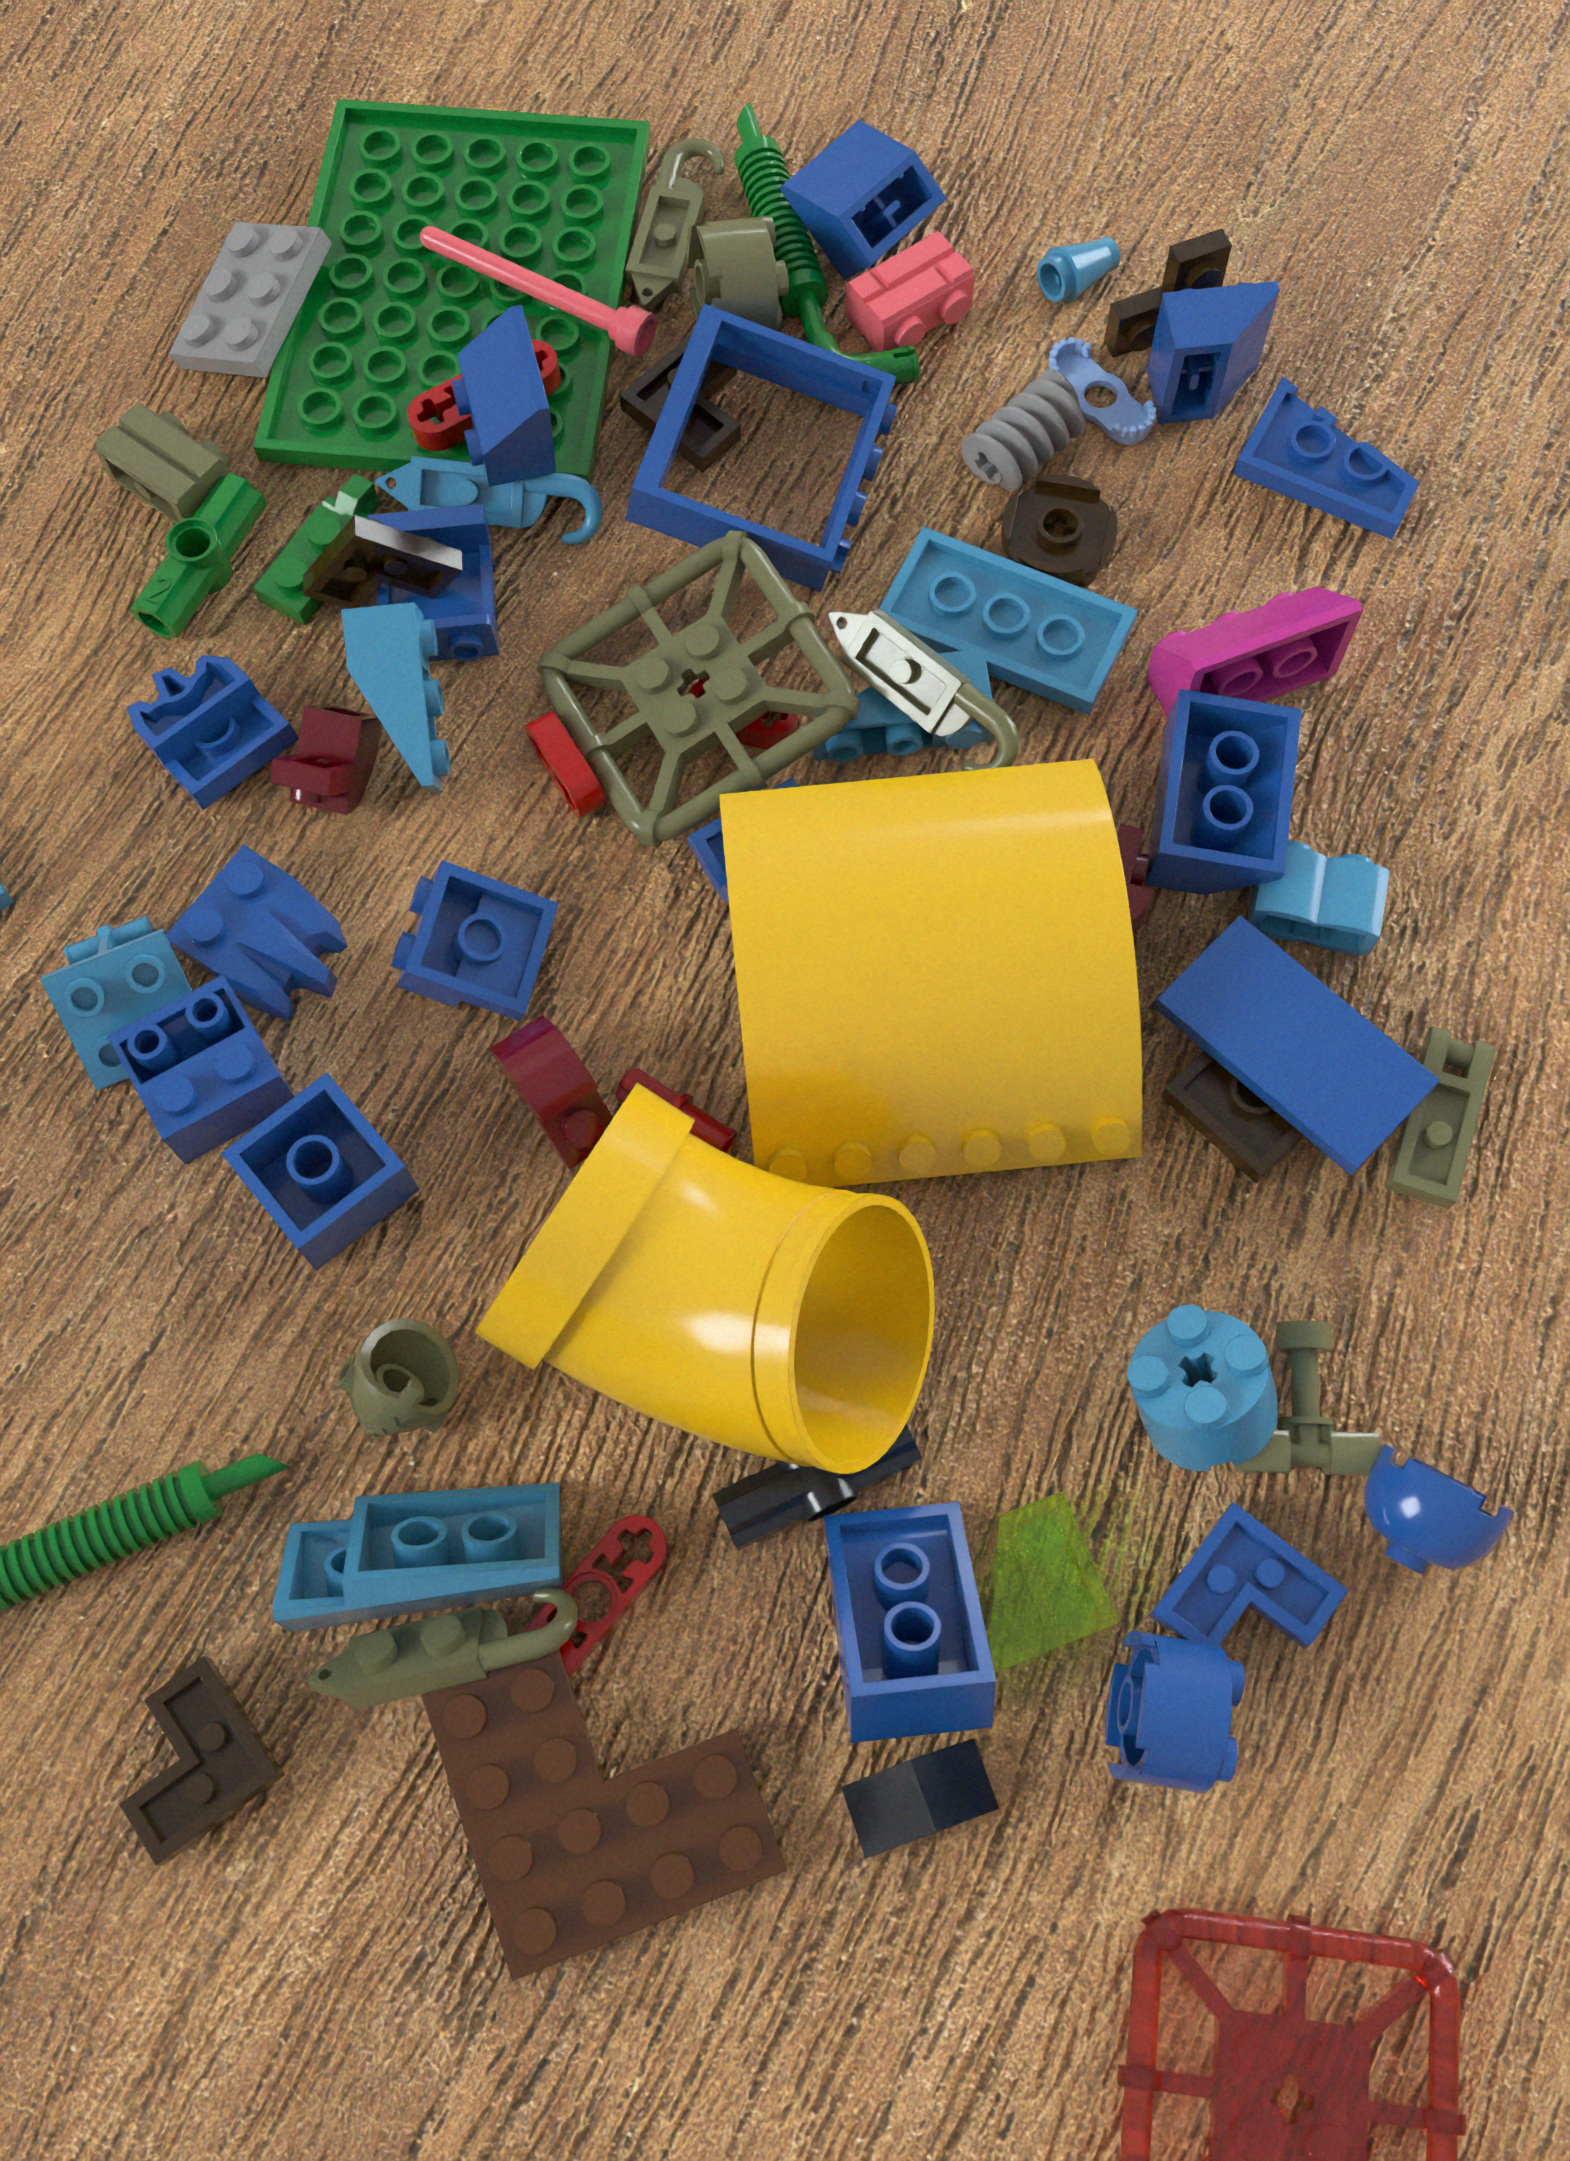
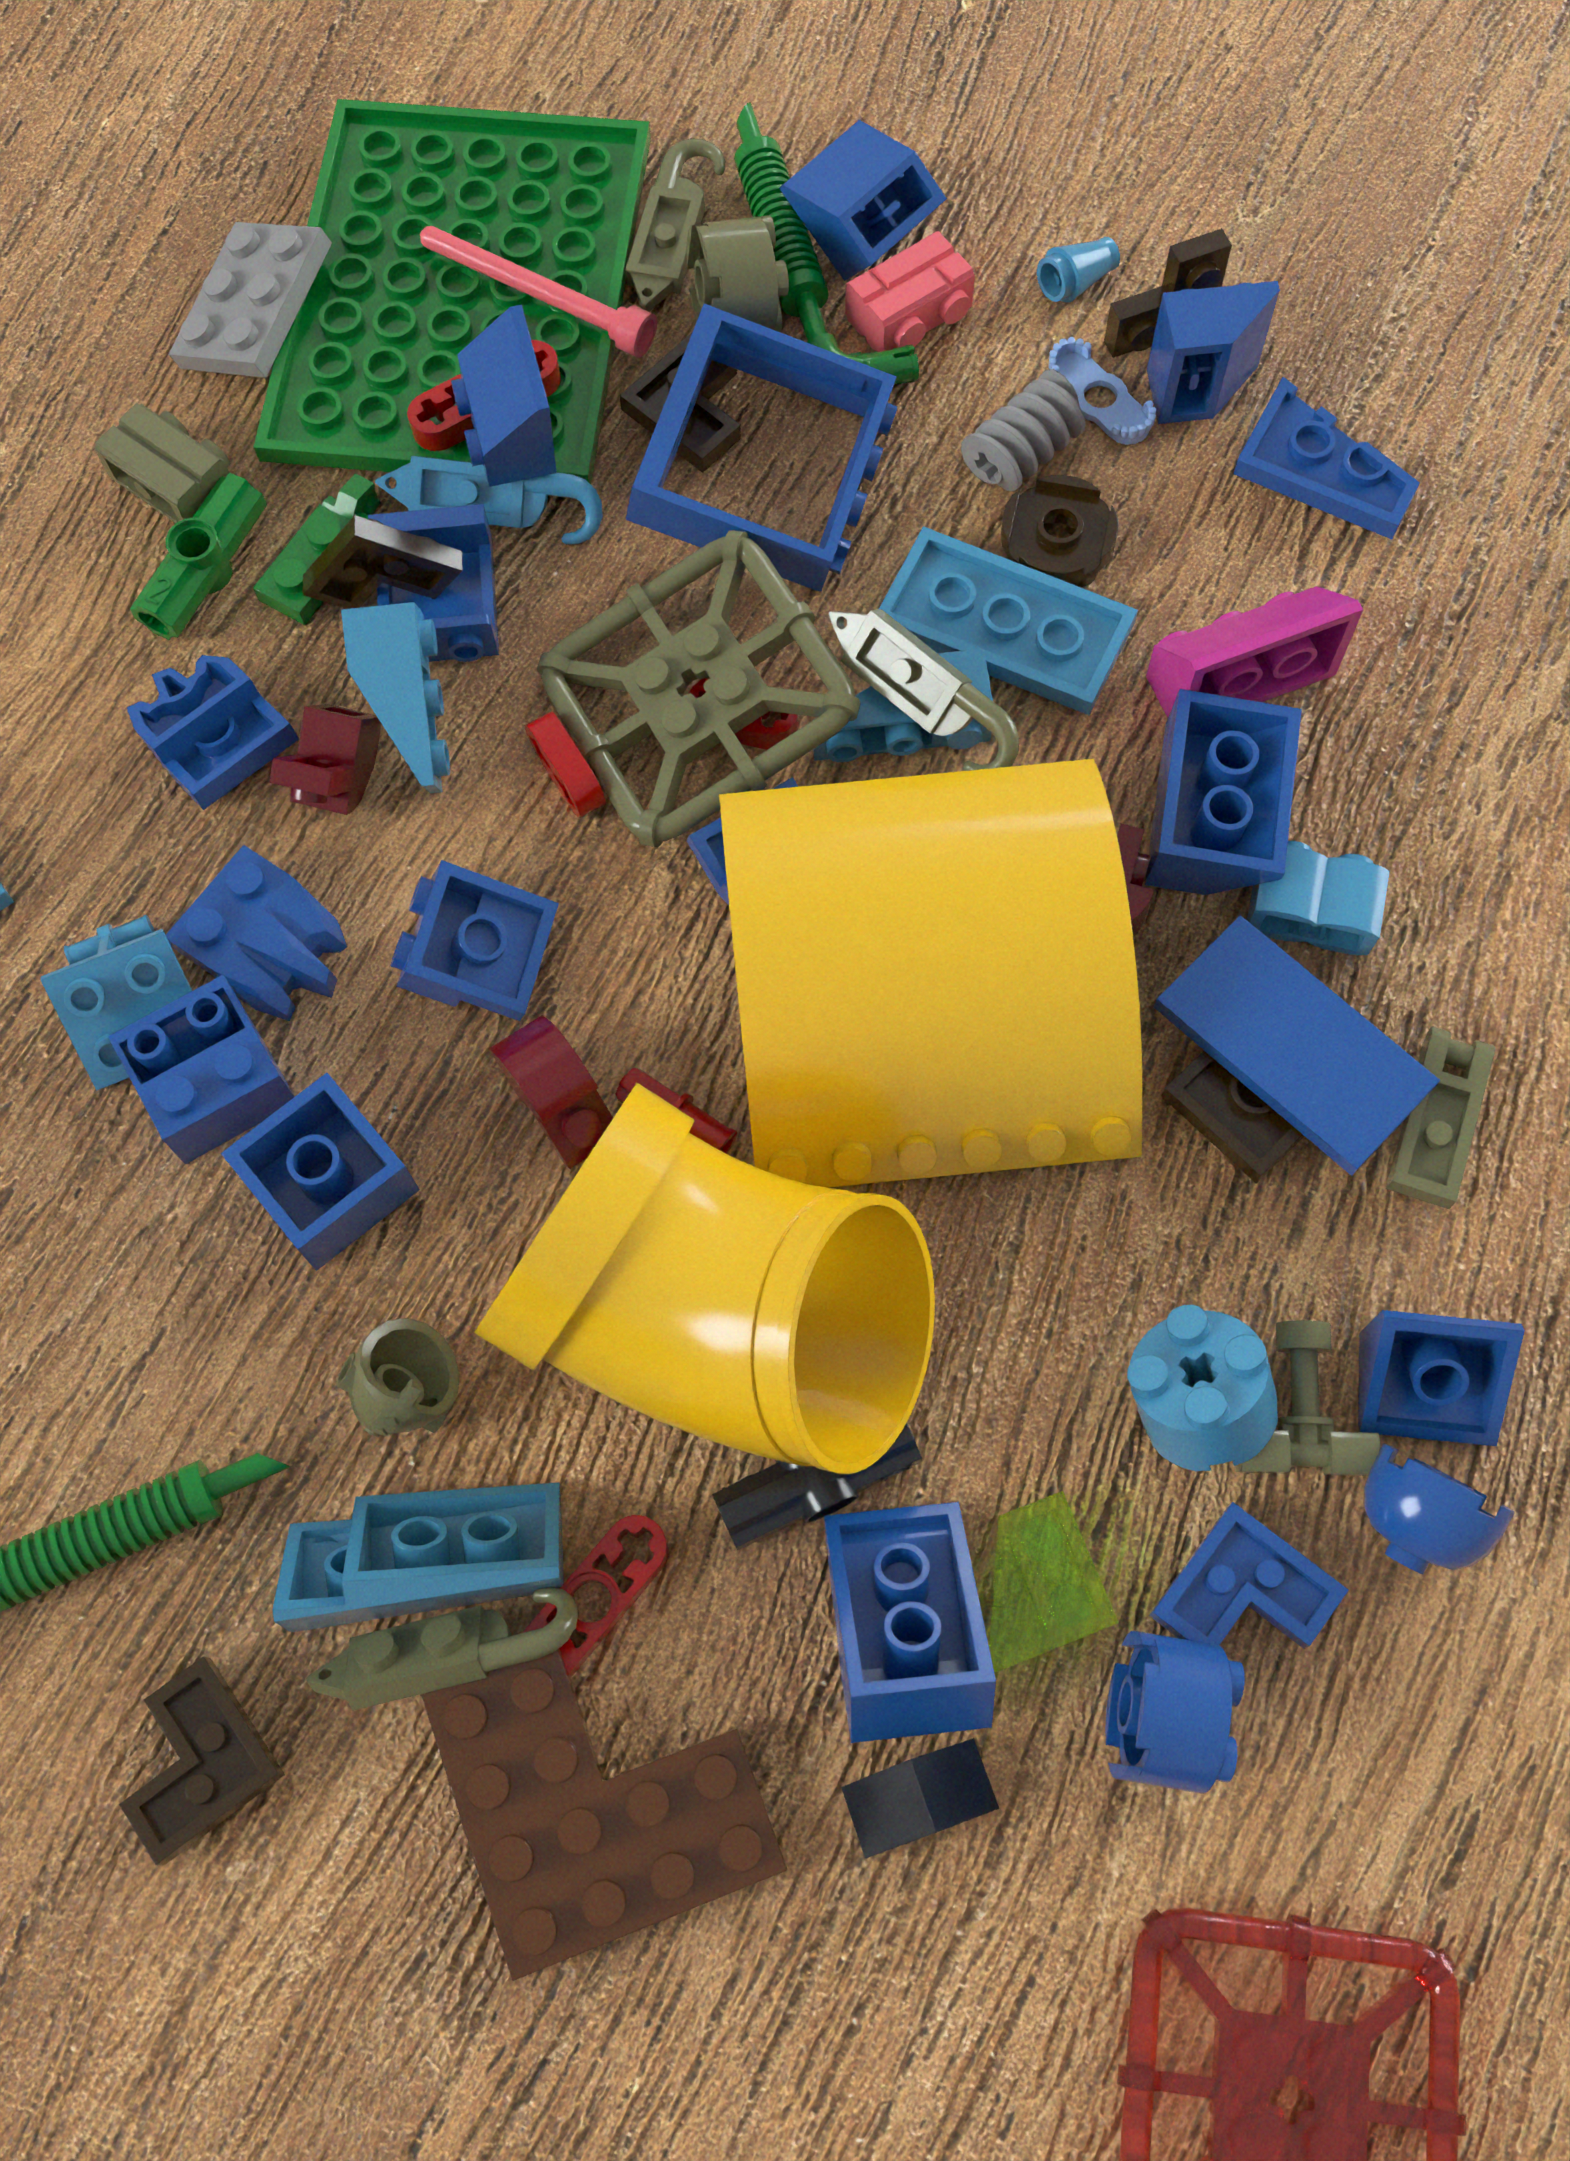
none -> blue slope [1358,1310,1525,1446]

